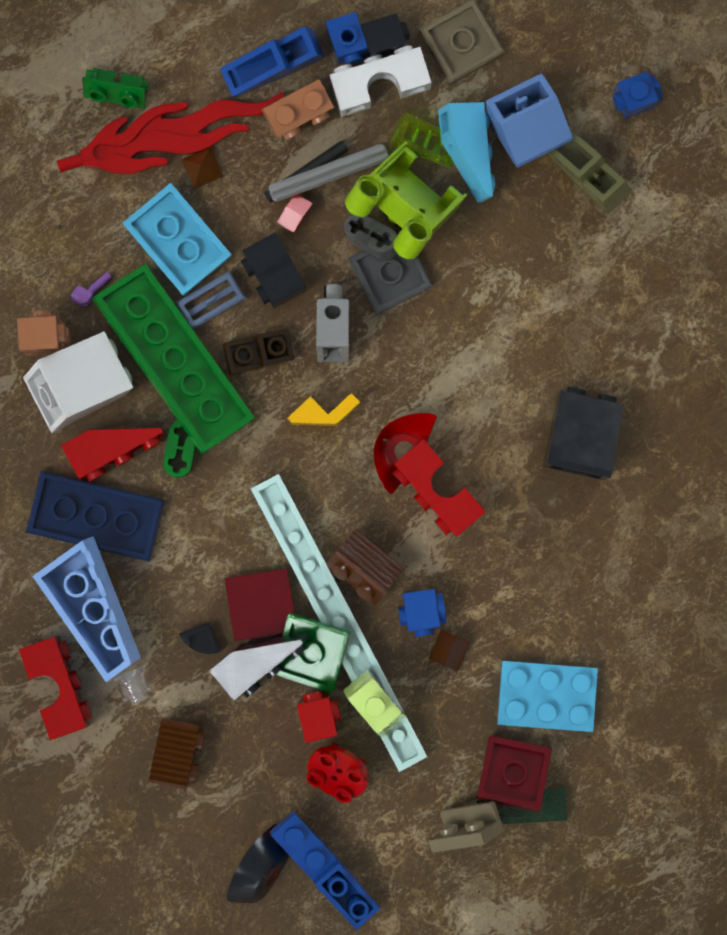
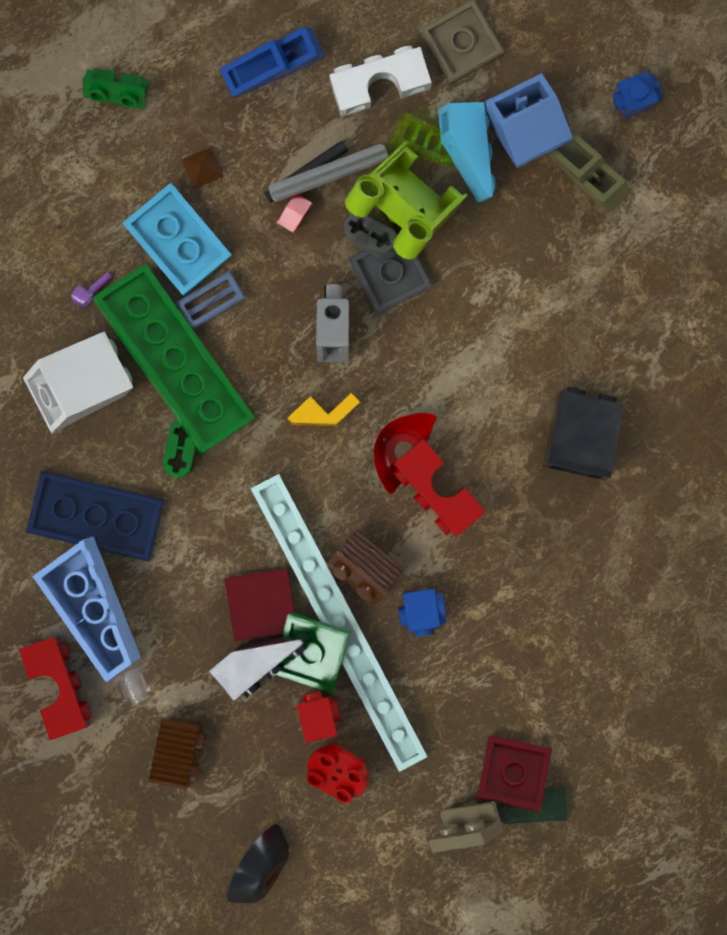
nougat brick [17,311,71,357] -> none
red piece [57,92,284,175] -> none
red slope [61,428,166,482] -> none
black tile [179,622,221,654] -> none
dark brown slope [222,329,294,375] -> none
black brick [241,232,307,309] -> none
nougat brick [261,79,334,140] -> none
blue slope [270,810,380,930] -> none
blue brick [326,12,368,65] -> none
yellowish green torso [343,669,407,737] -> none
black brick [361,13,410,58] -> none
reddish brown slope [429,630,470,671] -> none
medium azure plate [497,661,598,732] -> none

